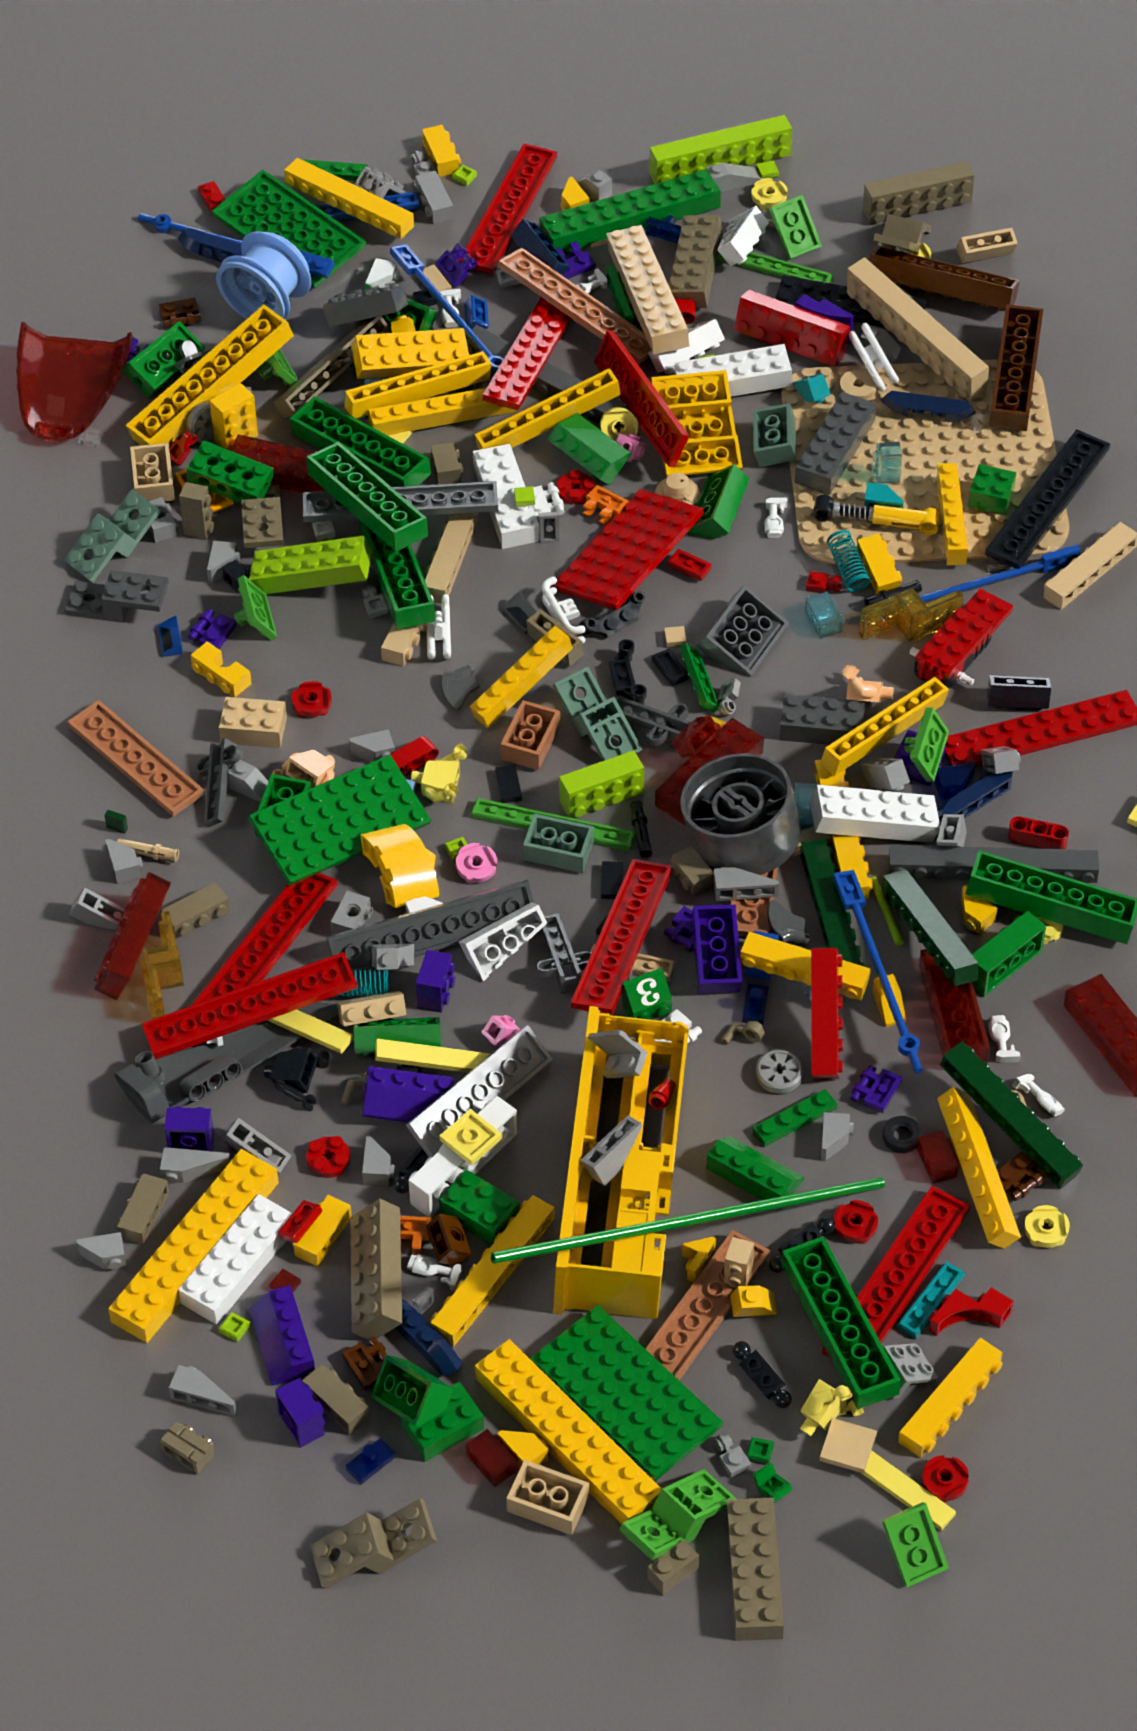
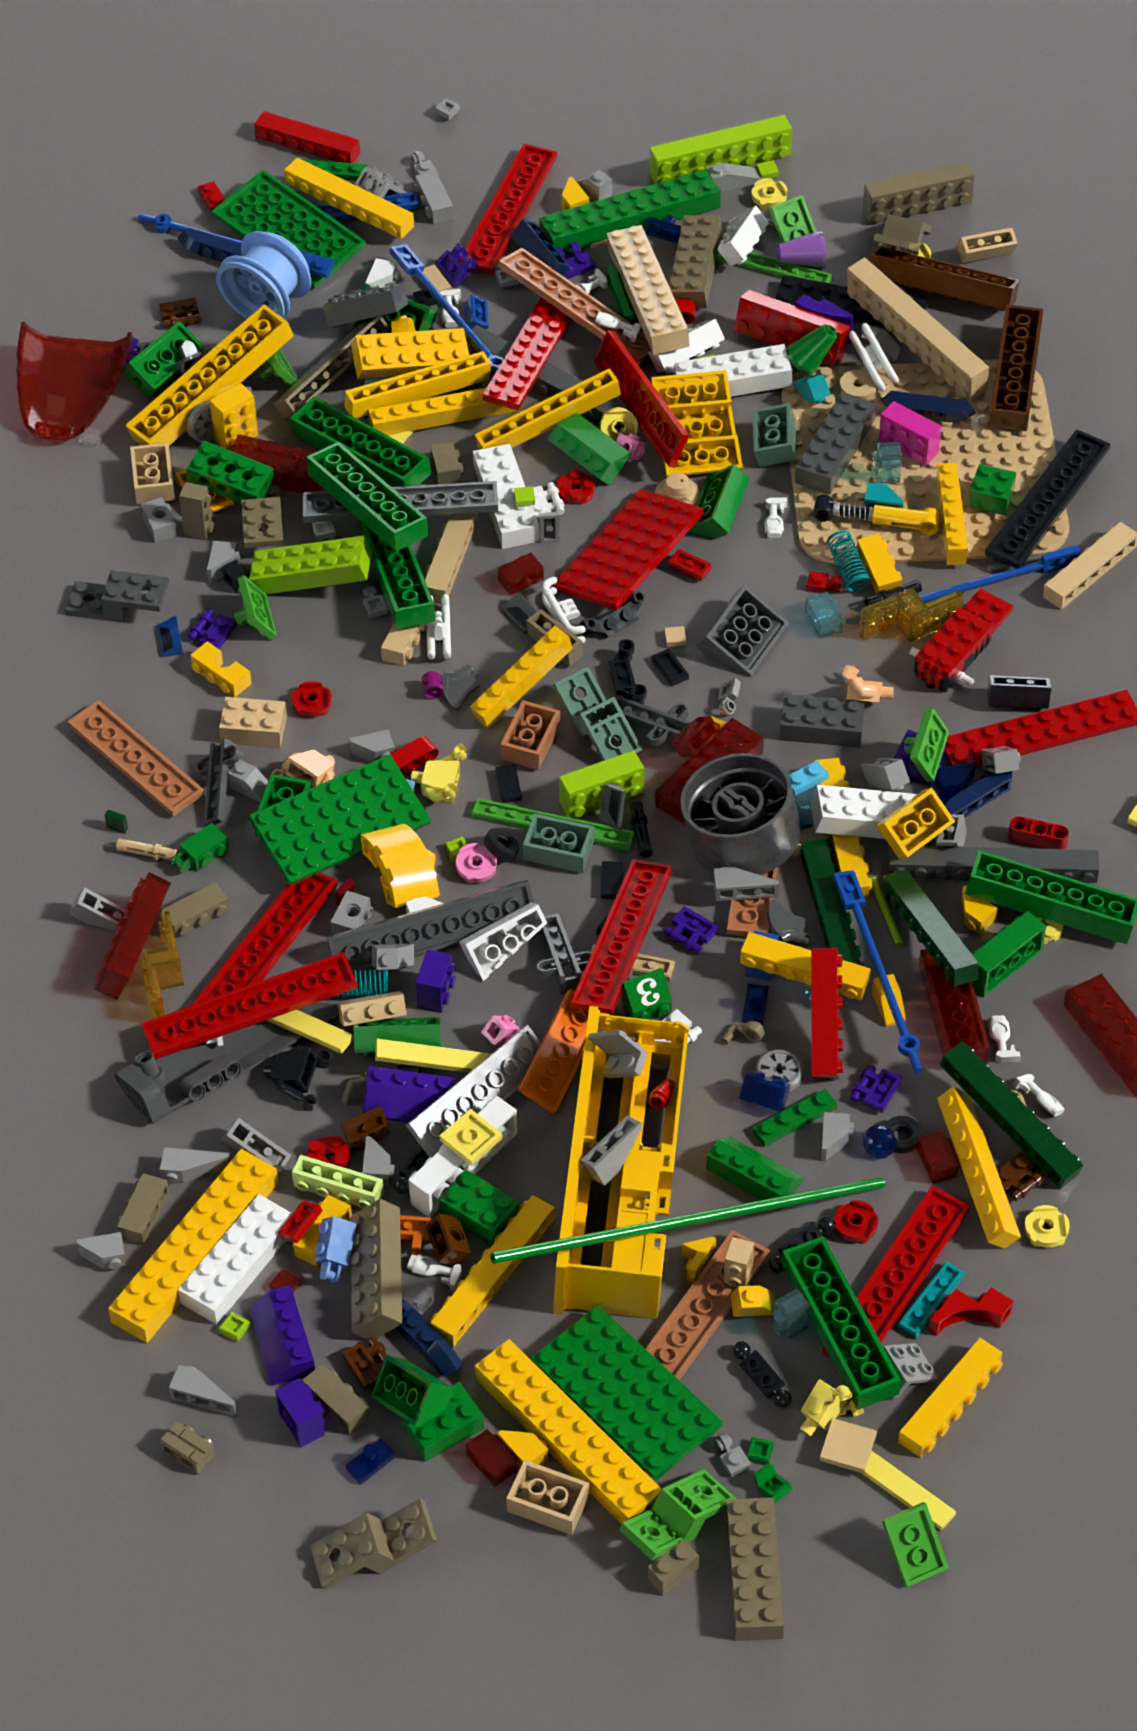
sand green bracket [64,489,161,583] -> none
light grey slope [105,839,143,884] -> none
dark purple brick [165,1106,214,1151] -> none
red plate [169,431,198,465] -> none
yellow brick [422,125,461,177] -> none
lime tile [452,164,477,186] -> none
orange plate [583,485,629,525] -> none
dark tan brick [671,846,714,896] -> none
green plate [680,643,719,713] -> none
dark purple brick [692,904,742,994] -> none
yellow brick [820,677,949,776] -> none
red plate [922,1455,969,1503] -> none
none -> green brick [171,823,229,873]
none -> red brick [254,111,360,163]
none -> yellowish green brick [292,1155,384,1209]
none -> medium blue brick [315,1216,356,1284]
none -> dark red tile [335,878,355,905]
none -> reddish brown plate [341,1106,389,1152]
none -> magenta wheel [421,671,444,699]
none -> light grey plate [435,98,460,120]
none -> black tyre [484,828,520,861]
none -> clear red brick [498,552,544,596]
none -> orange plate [518,989,589,1114]
none -> white piece [595,312,641,343]
none -> dark grey slope [599,783,626,829]
none -> clear blue brick [739,1070,791,1111]
none -> clear light blue brick [772,1289,810,1341]
none -> medium lavender cone [775,231,826,268]
none -> green cone [786,324,837,375]
none -> medium azure plate [788,761,829,796]
none -> clear blue hair [862,1124,897,1160]
none -> yellow brick [876,788,955,859]
none -> dark pink brick [879,401,941,466]

